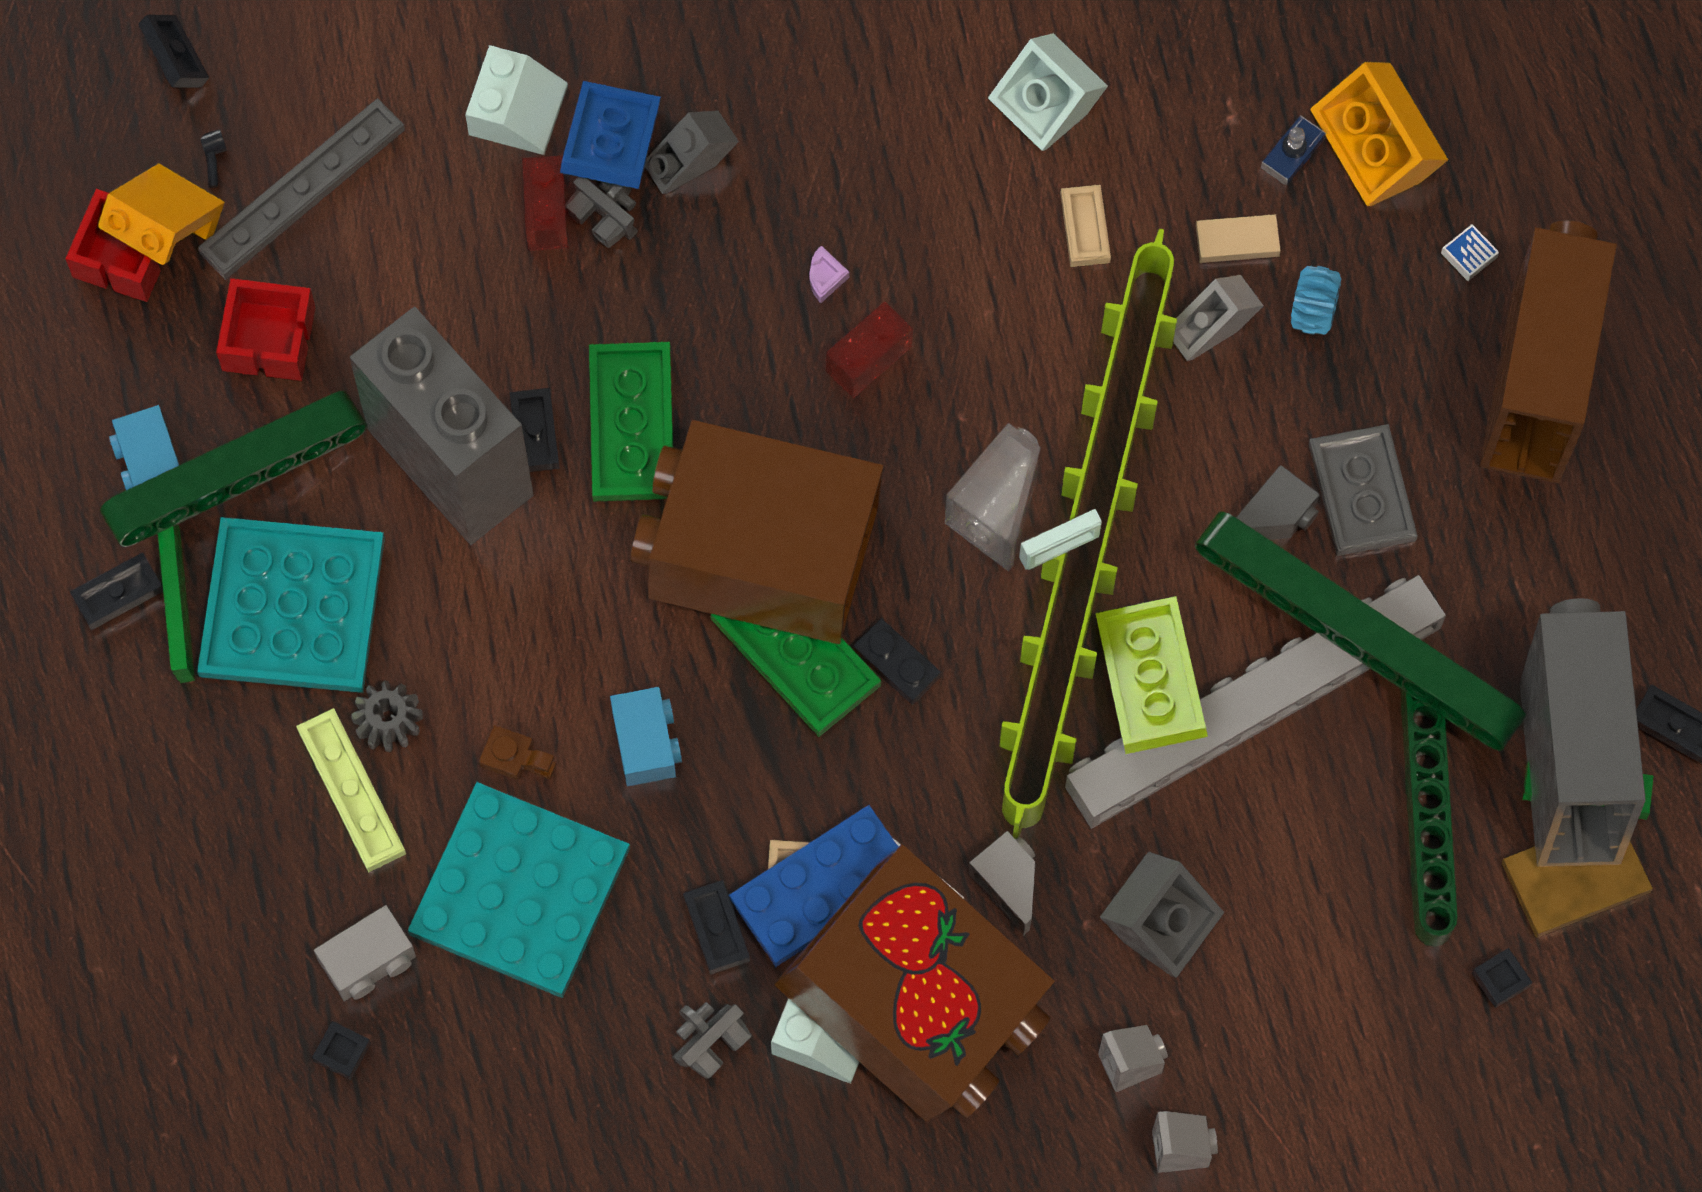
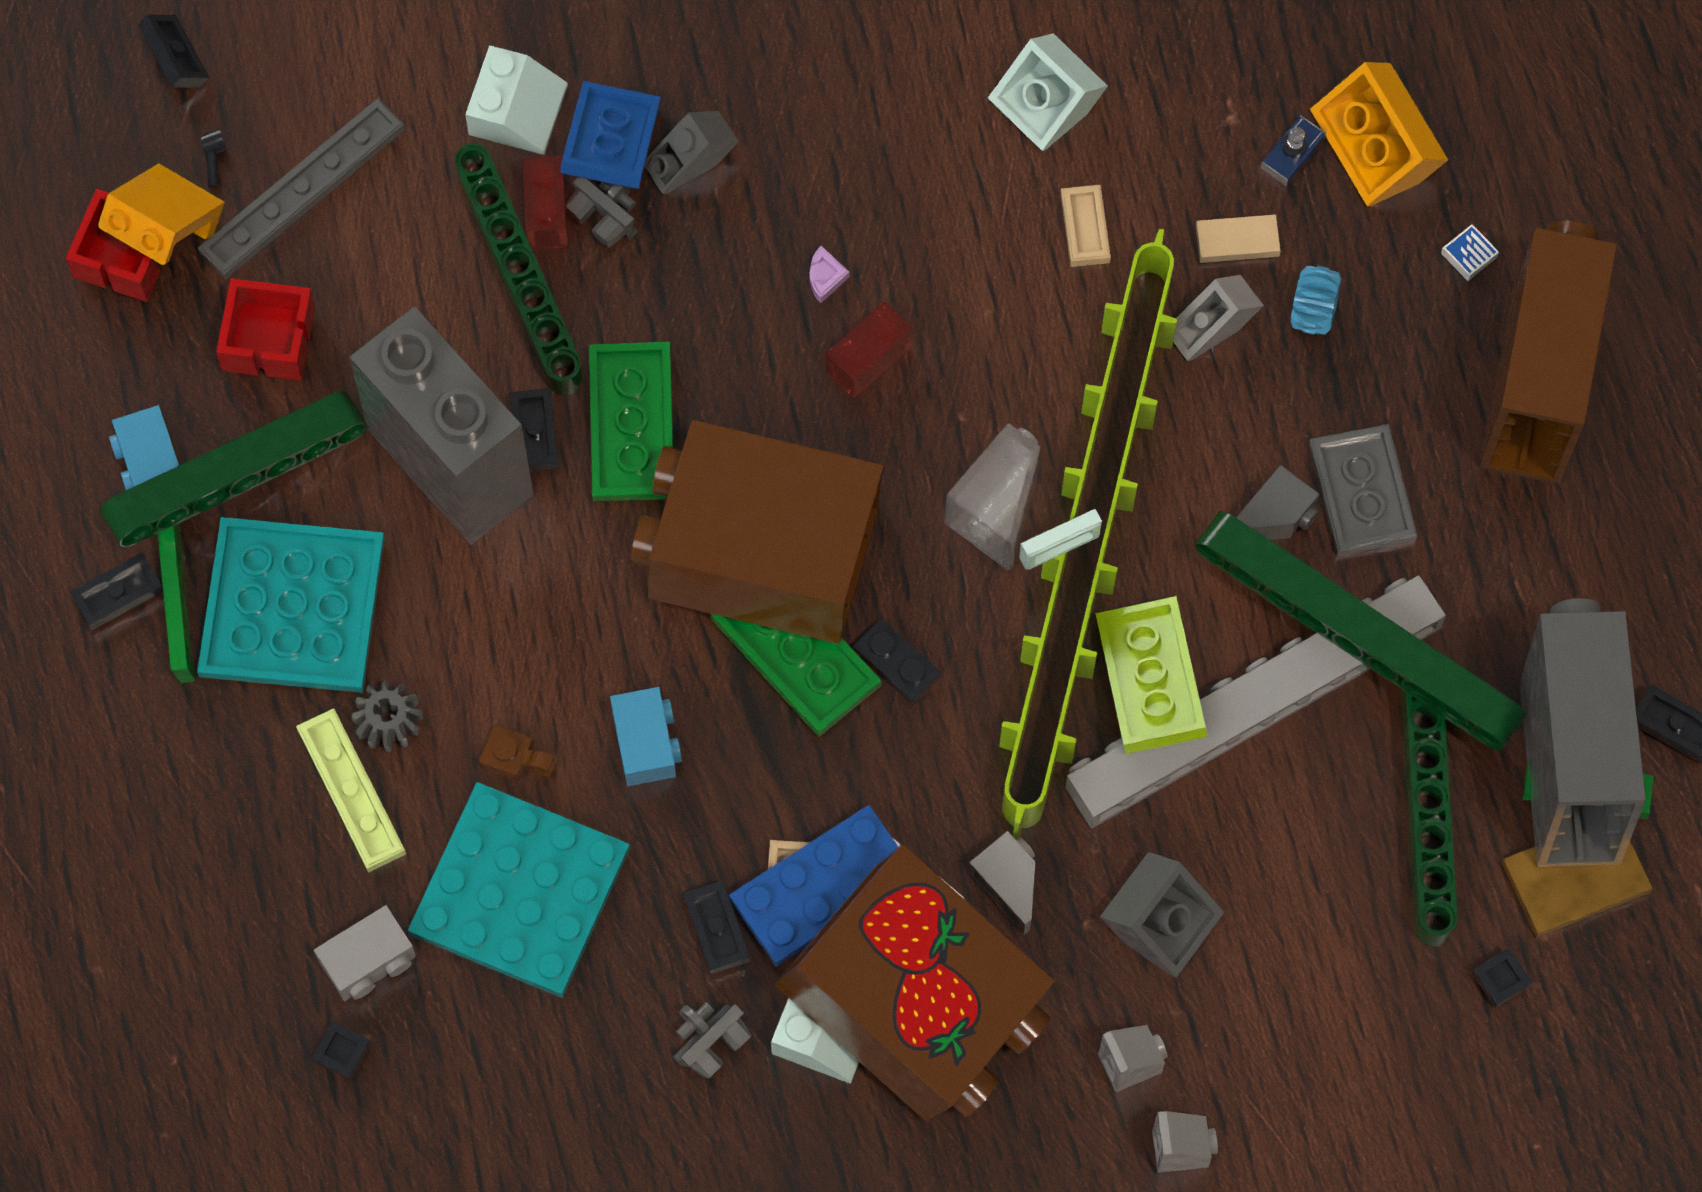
none -> dark green beam [454,143,583,396]

